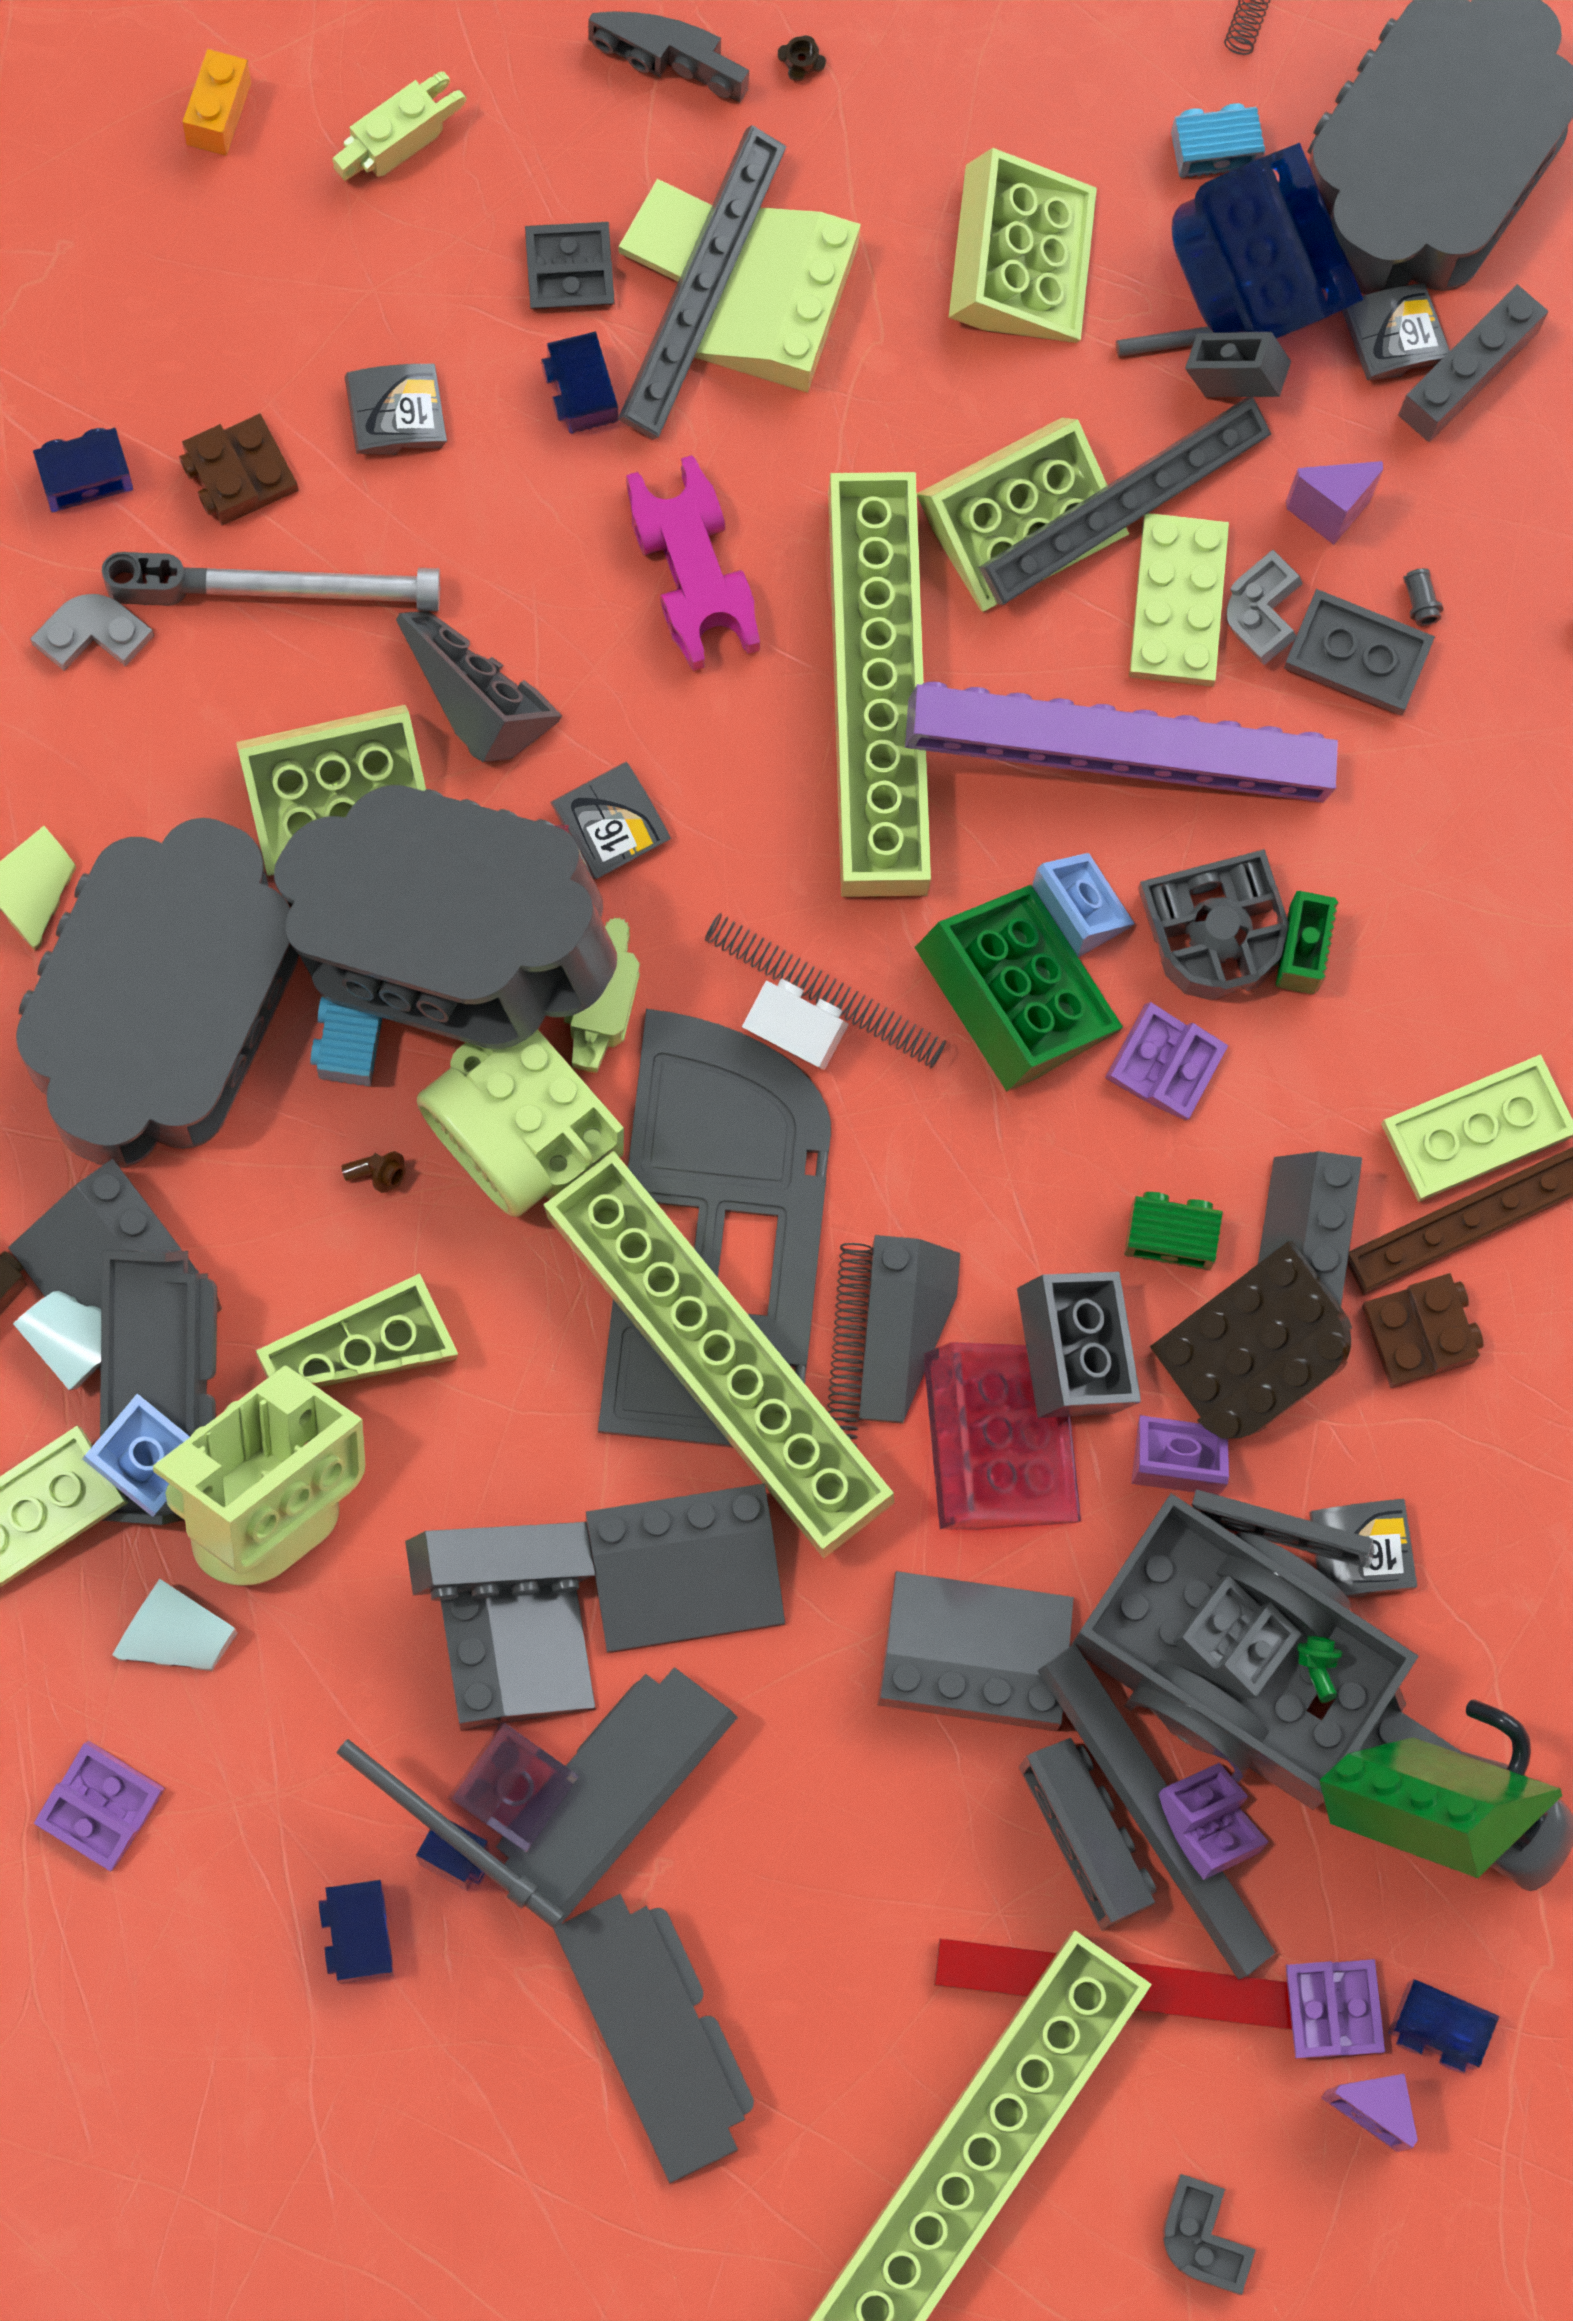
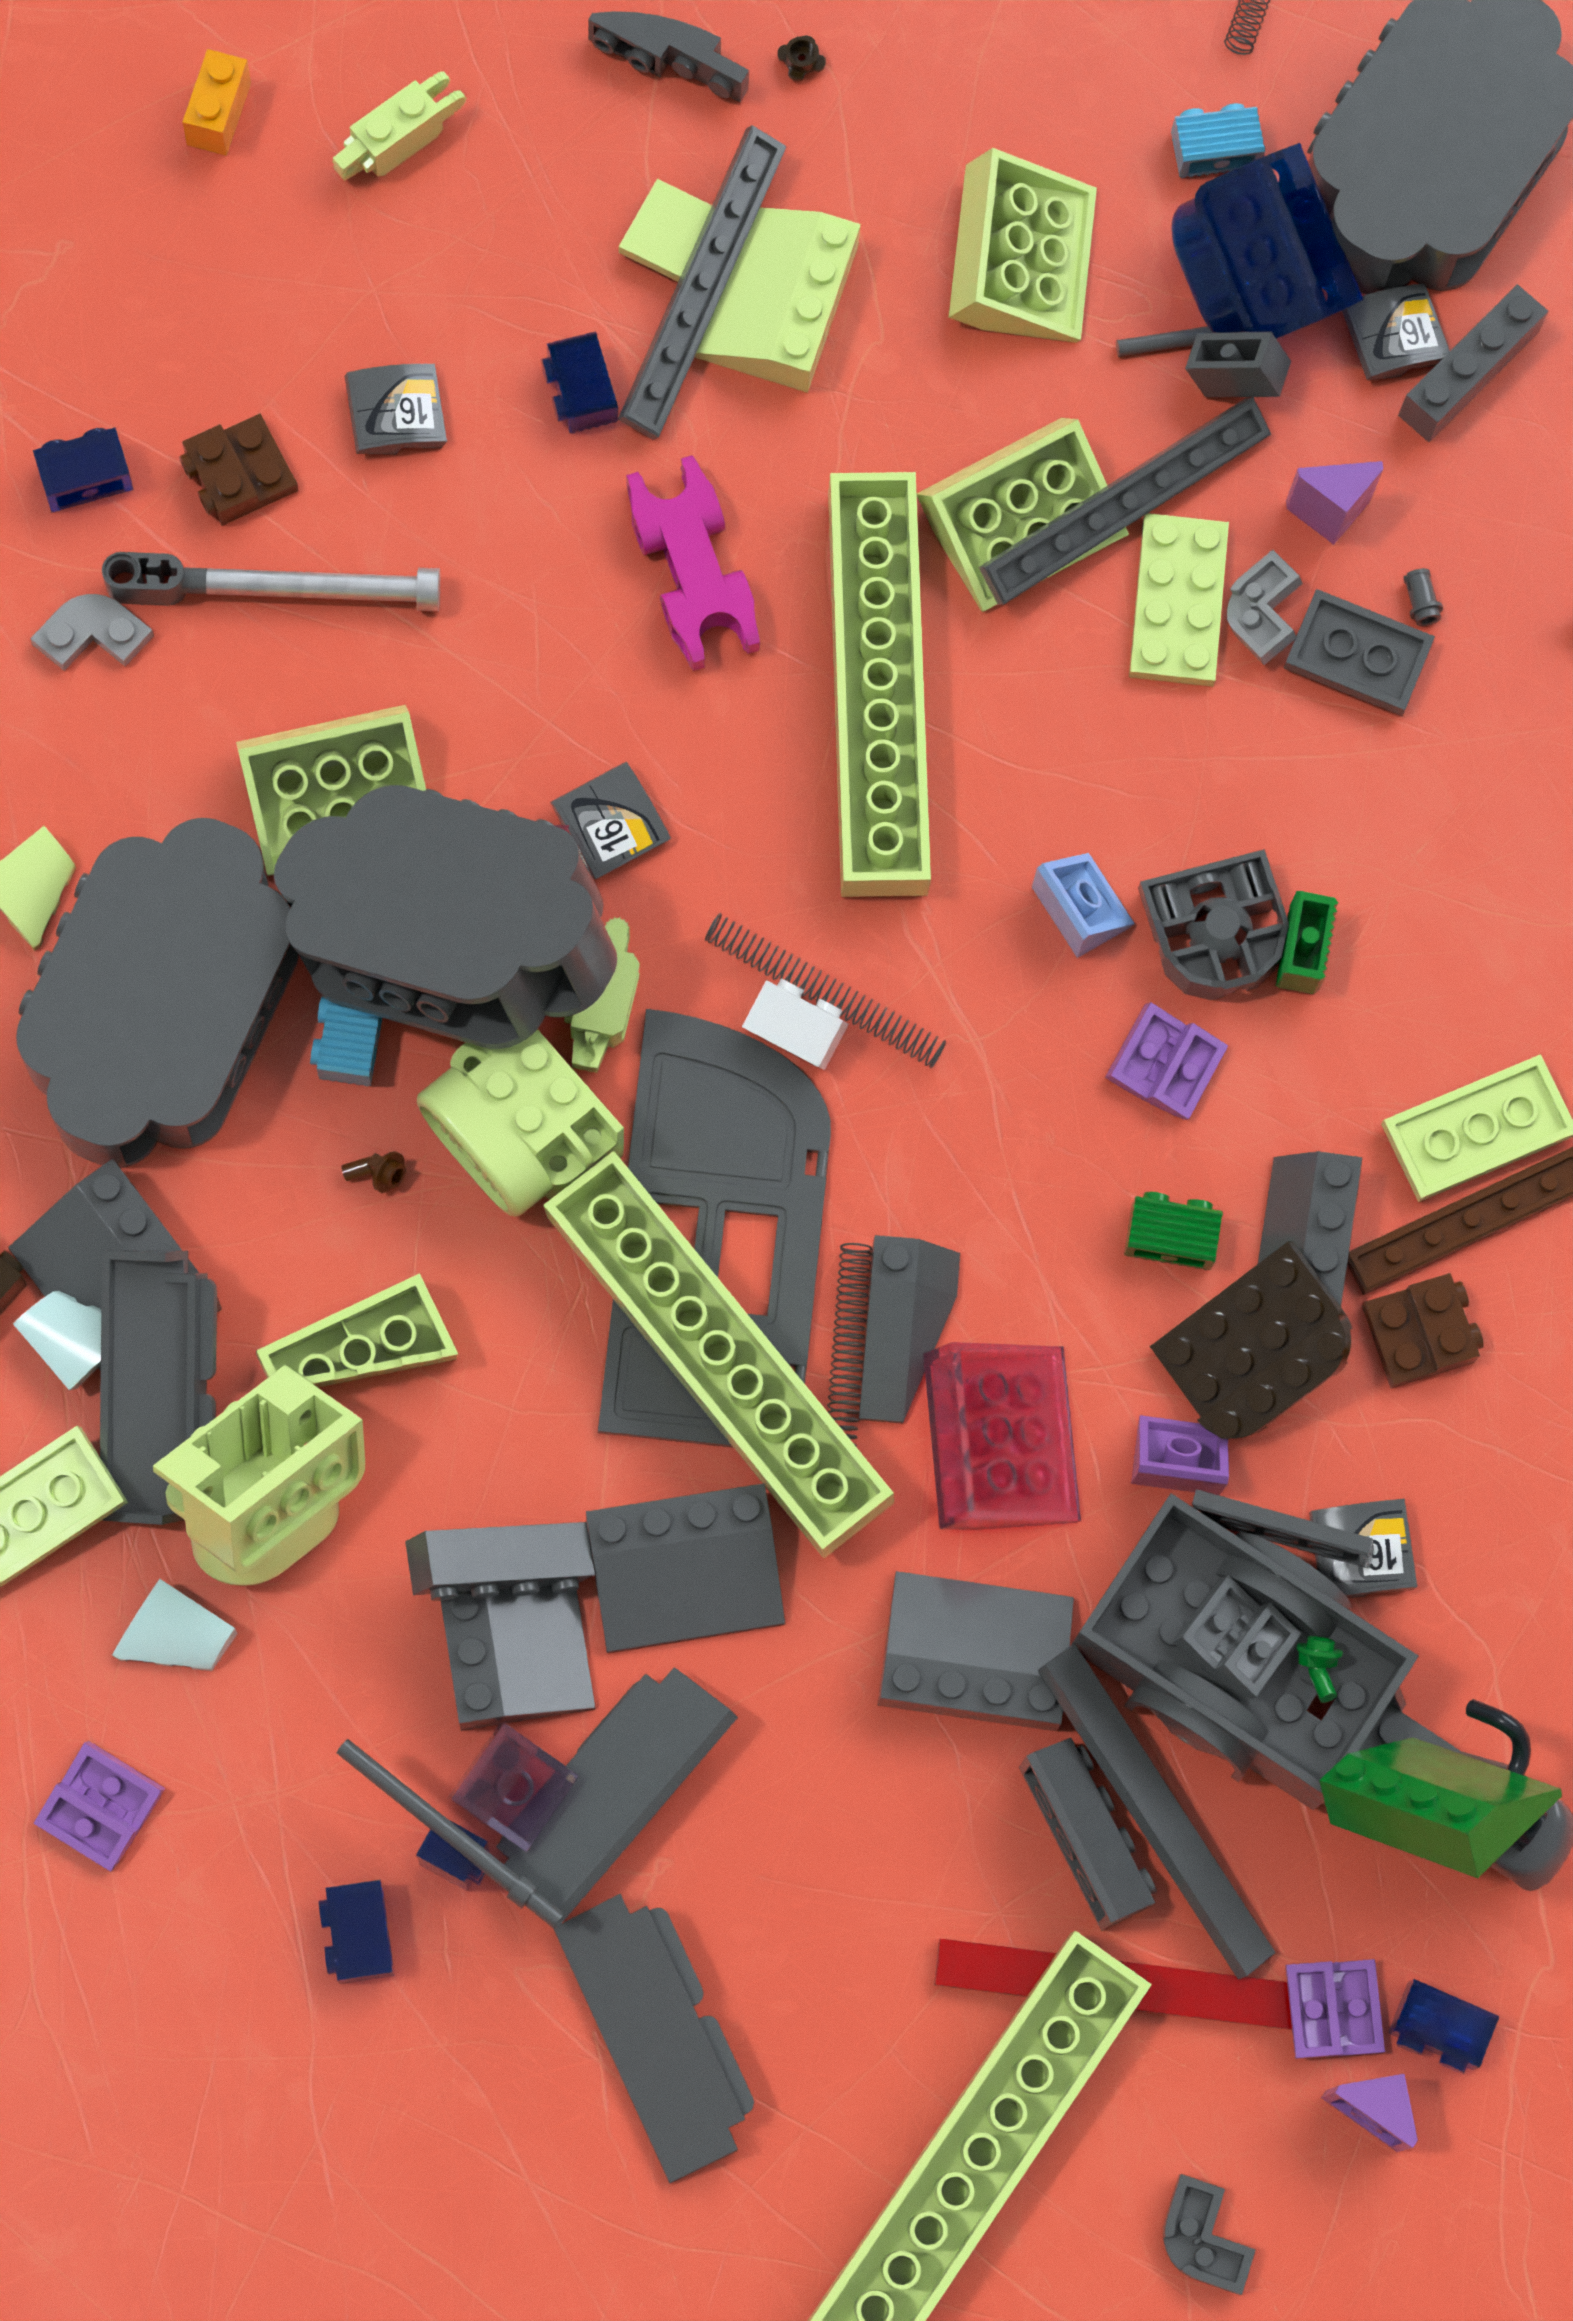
light blue slope [82,1394,190,1517] -> none
dark grey wedge [396,611,562,762] -> none
dark grey slope [525,222,614,309] -> none
medium lavender brick [905,682,1338,803] -> none
green slope [914,885,1123,1092] -> none
dark grey brick [1017,1272,1141,1418] -> none
medium lavender slope [1158,1763,1269,1880] -> none

